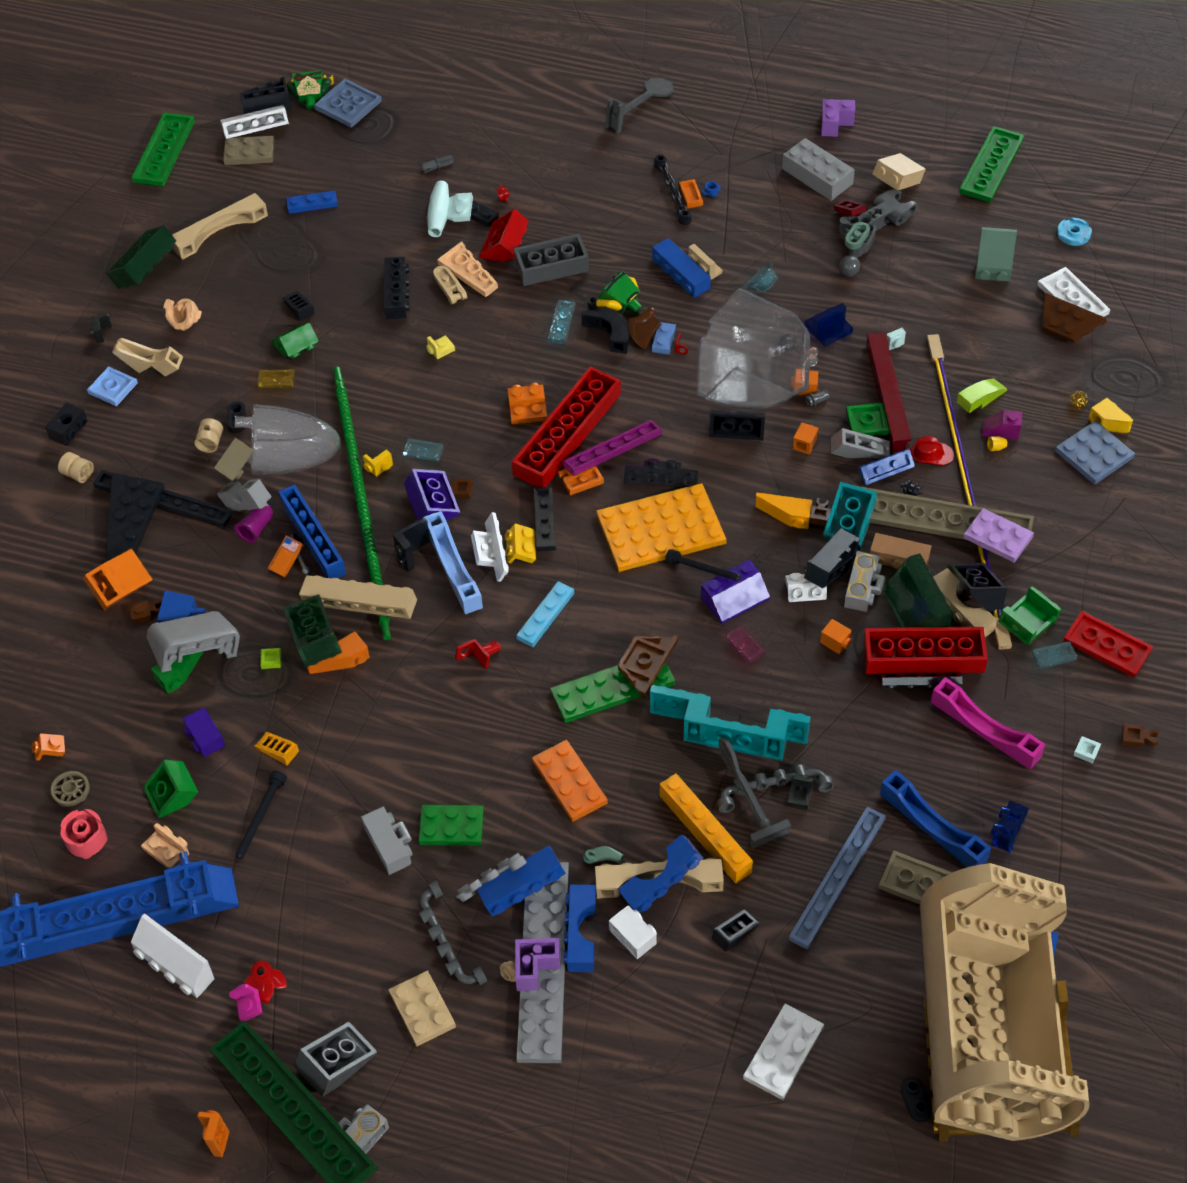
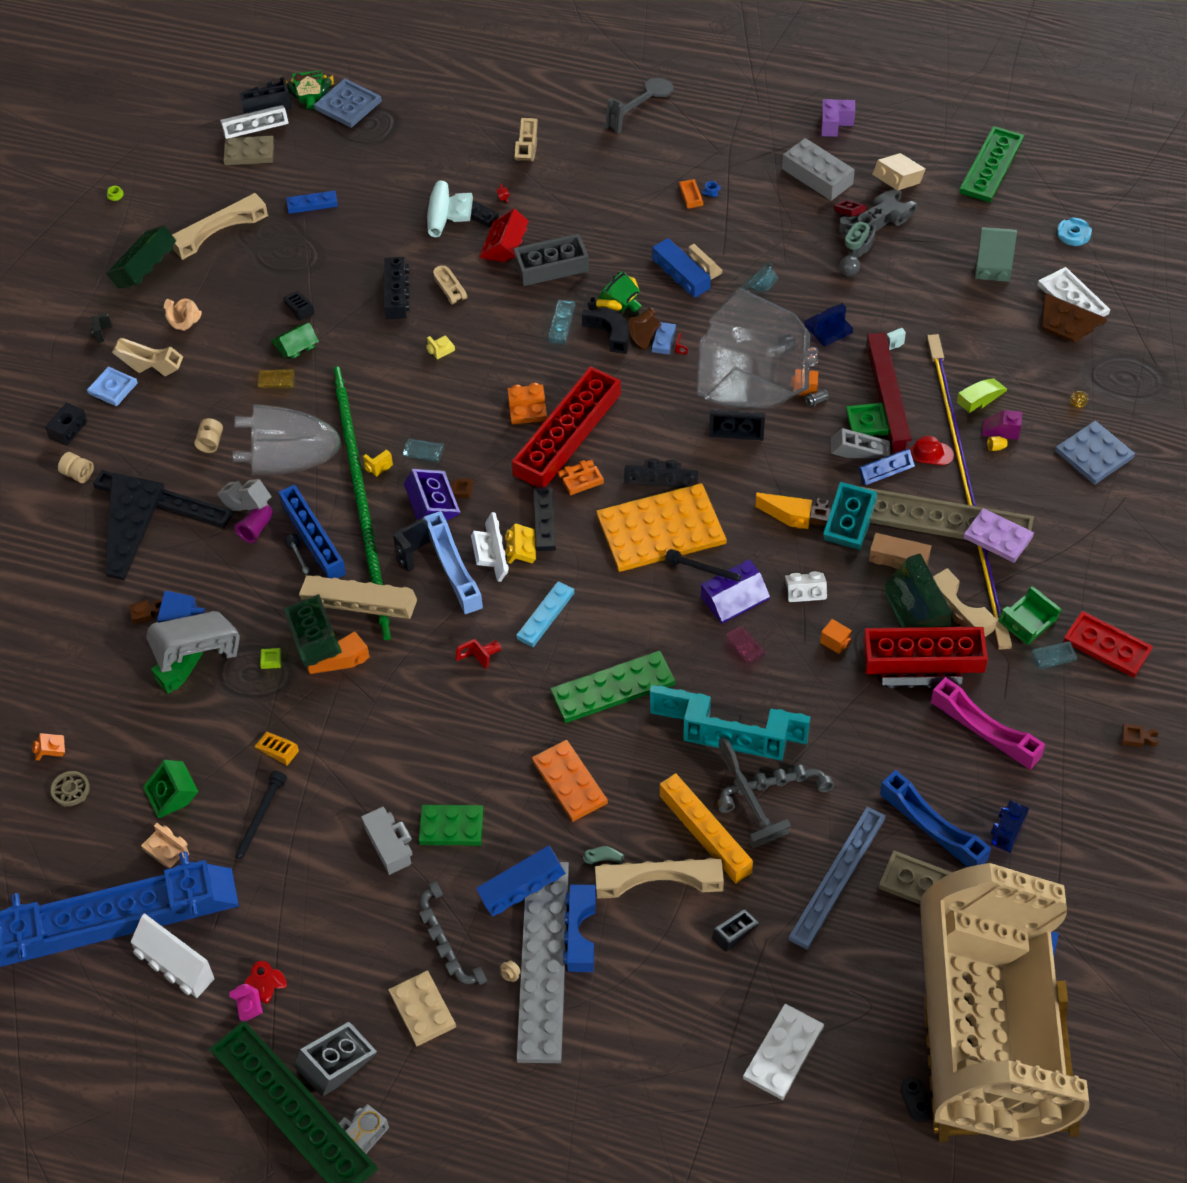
coral brick [60,809,108,859] -> none
orange slope [83,549,153,611] -> none
green plate [132,112,195,187] -> none
dark purple piece [182,708,225,757] -> none
orange bracket [197,1110,230,1158] -> none
dark tan wedge [214,437,254,482] -> none
black plate [227,401,246,433] -> none
orange tile [268,536,303,577] -> none
dark grey axle [421,155,454,174] -> none
light nougat wing [437,241,498,297] -> none
light grey plant [456,853,527,902] -> none
medium lavender brick [515,938,560,991] -> none
magenta tile [563,420,662,476] -> none
white brick [609,906,657,959] -> none
reddish brown wing [618,635,679,698] -> none
blue arch [618,835,703,913] -> none
black piece [654,154,692,225] -> none
pearl dark grey bracket [788,775,813,810] -> none
orange brick [793,422,819,455] -> none
black wedge [804,528,860,589] -> none
light grey piece [844,551,885,612] -> none
black wheel [901,479,923,496] -> none
black slope [948,563,1007,611] -> none
light aqua plate [1074,736,1101,764] -> none
yellow slope [1088,398,1133,433] -> none
none -> lime plate [107,186,124,201]
none -> tan arch [515,118,538,162]

